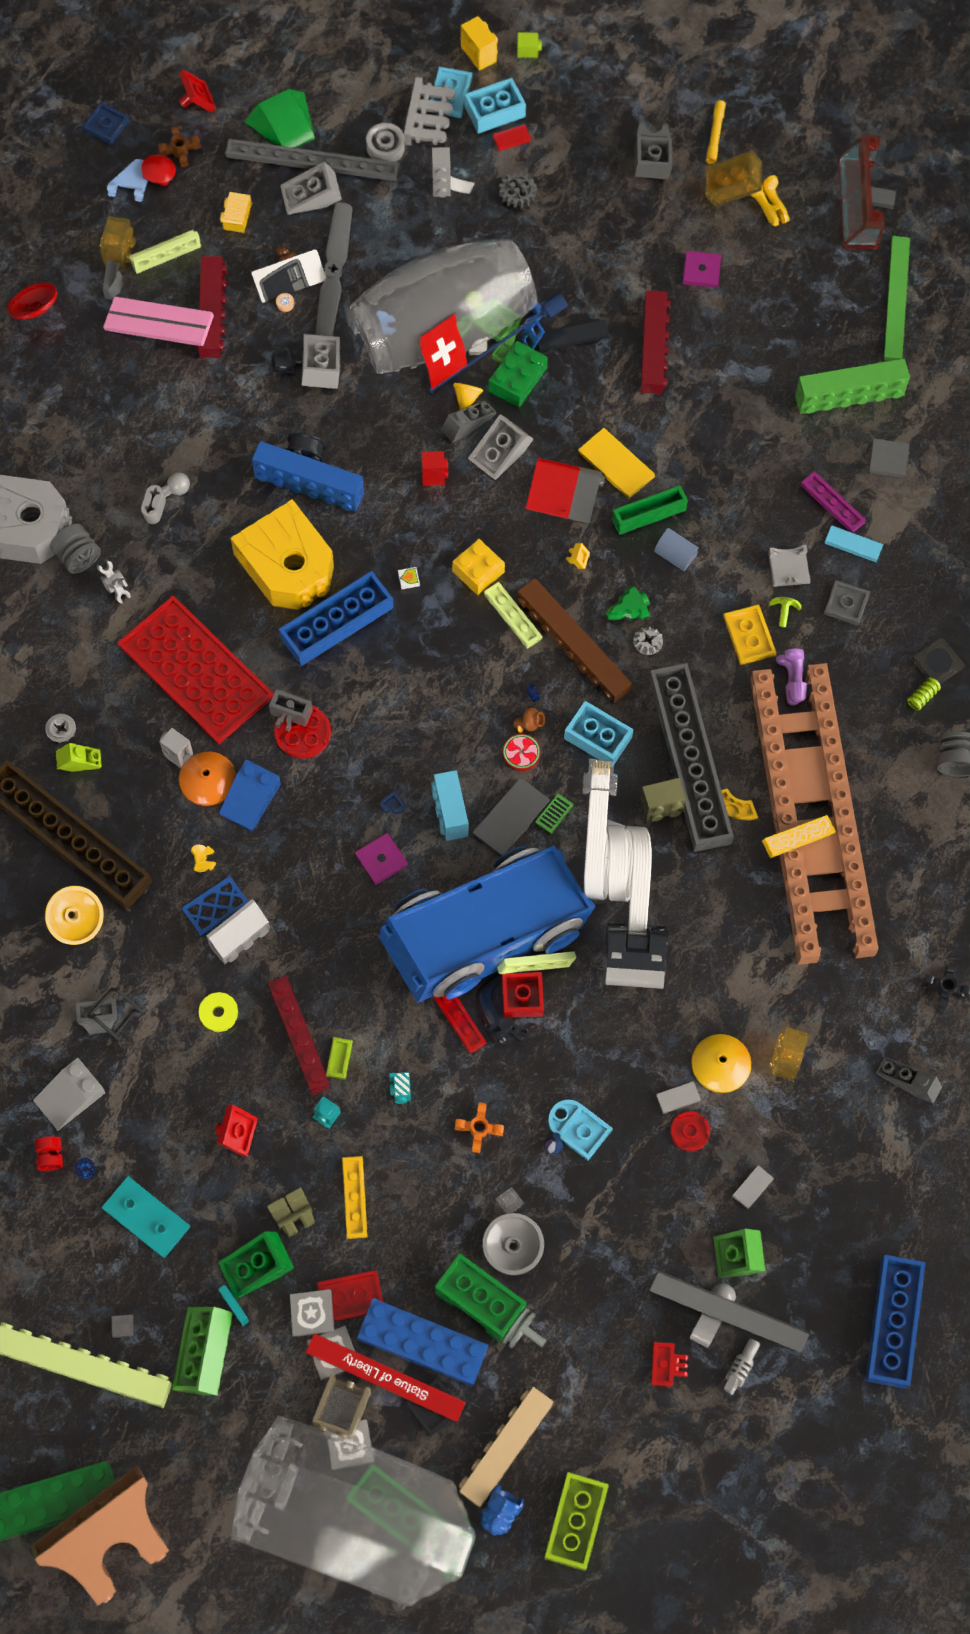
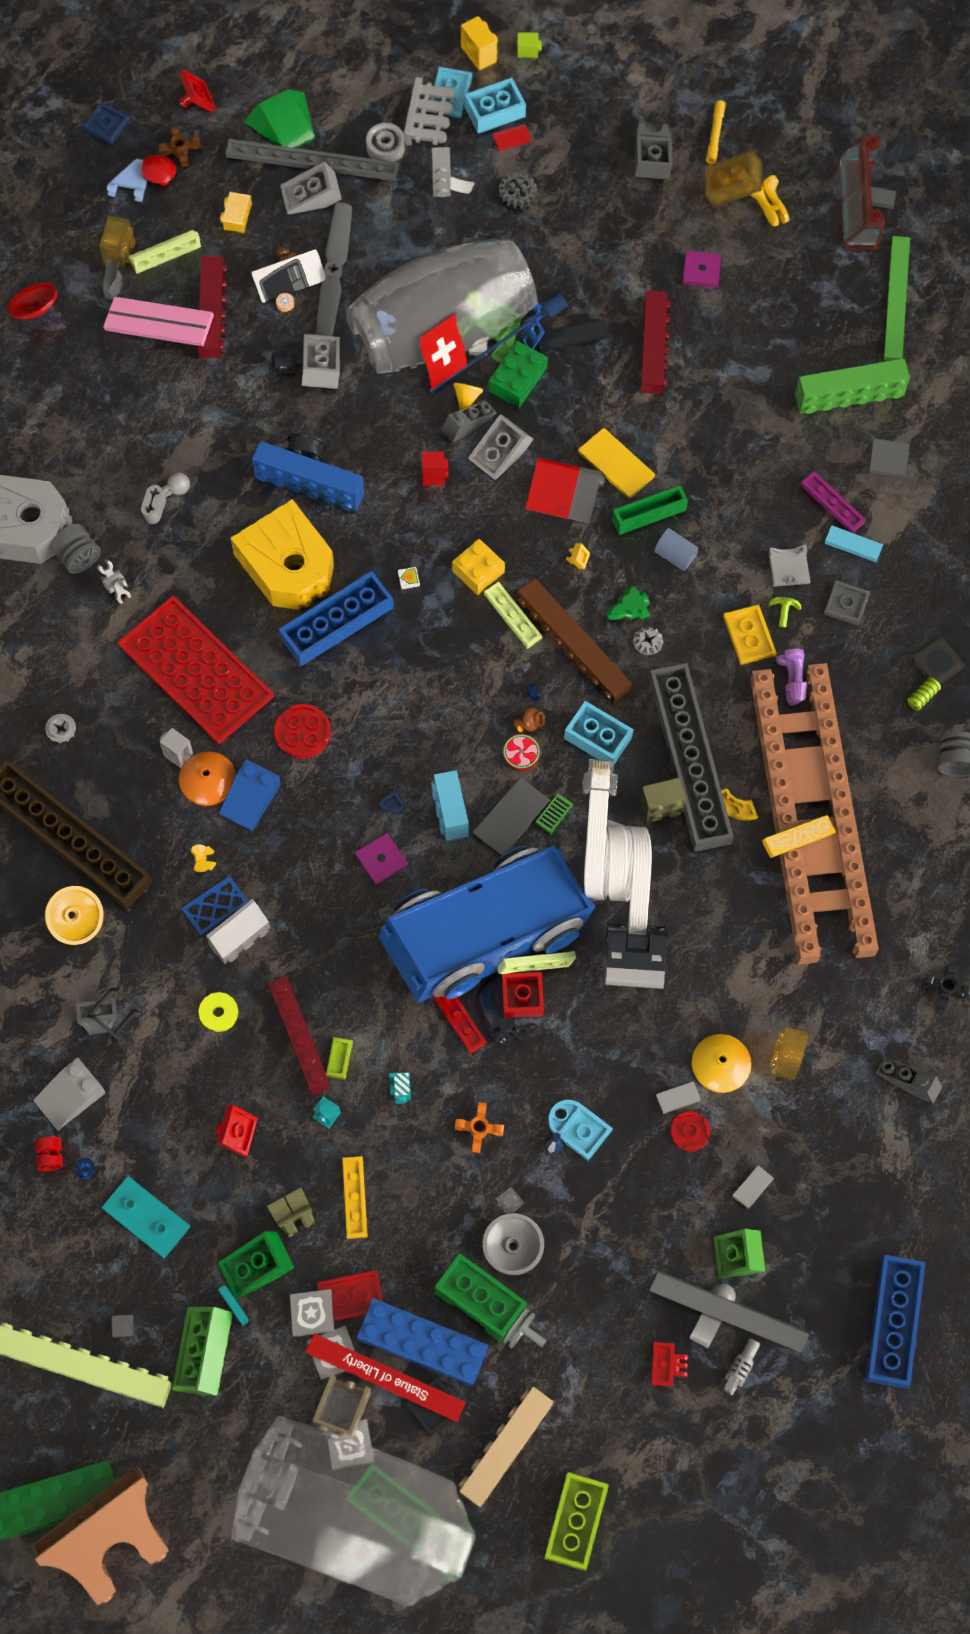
lime slope [56,743,102,772] -> none
dark grey brick [269,689,313,732] -> none
blue hair [480,1485,524,1535] -> none

